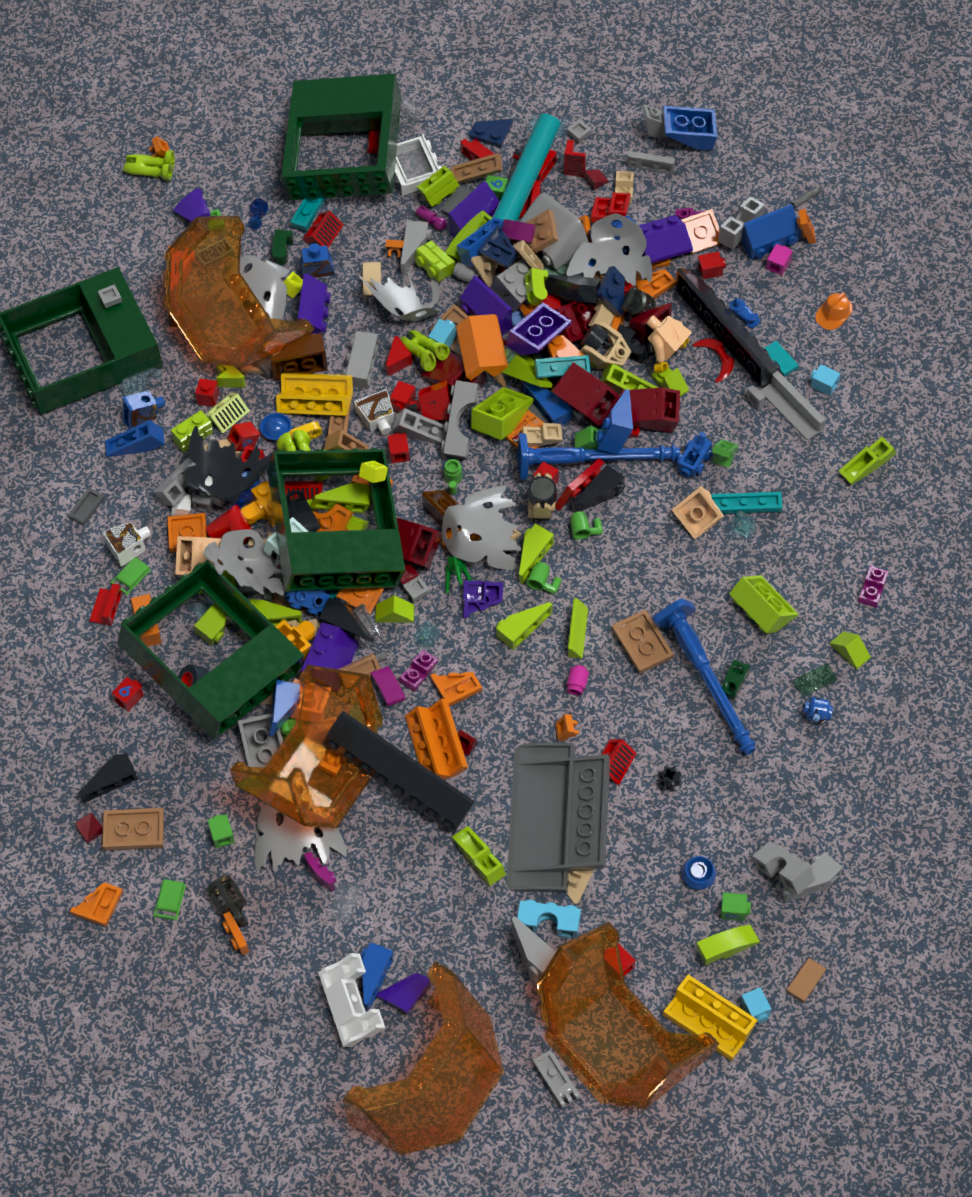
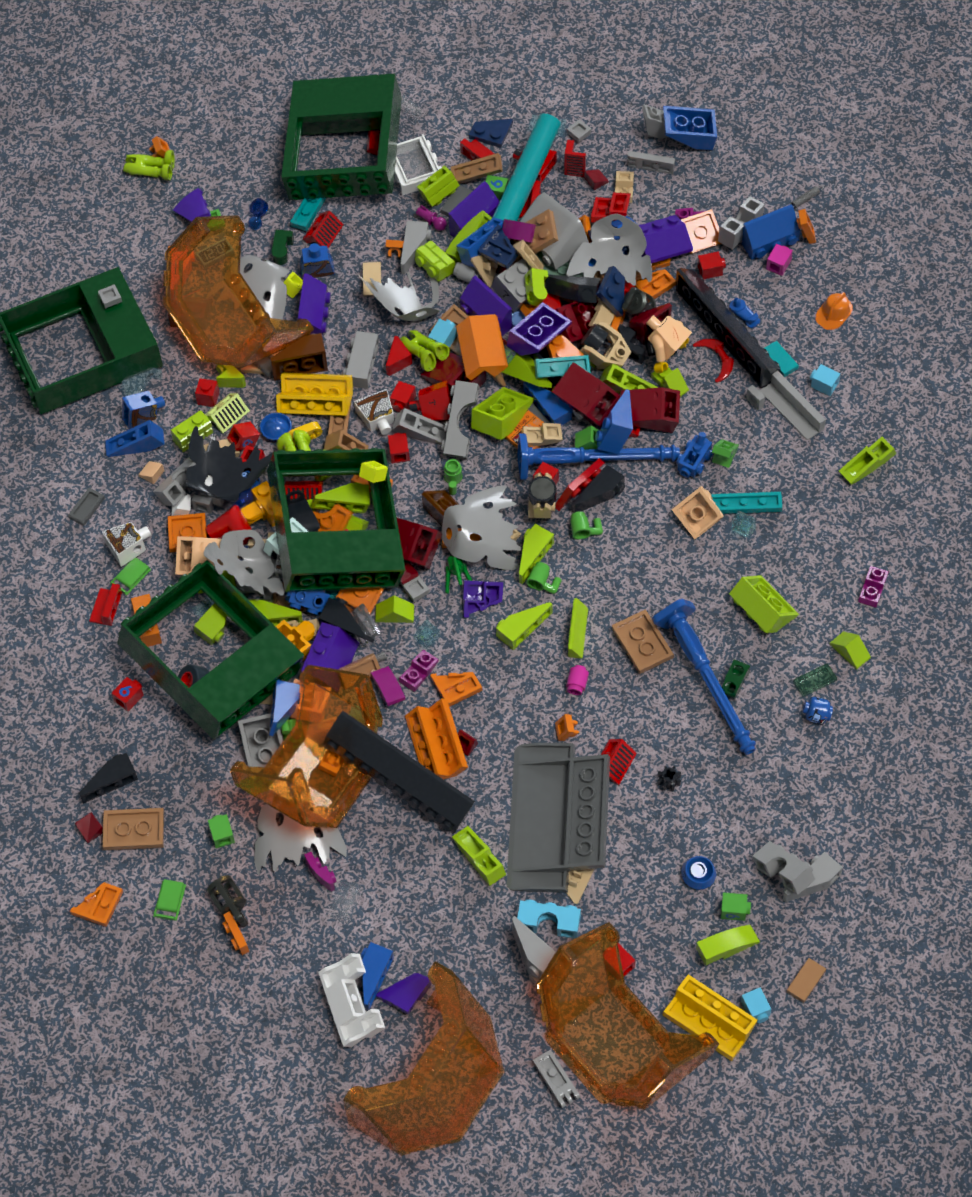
none -> light nougat slope [138,461,164,484]

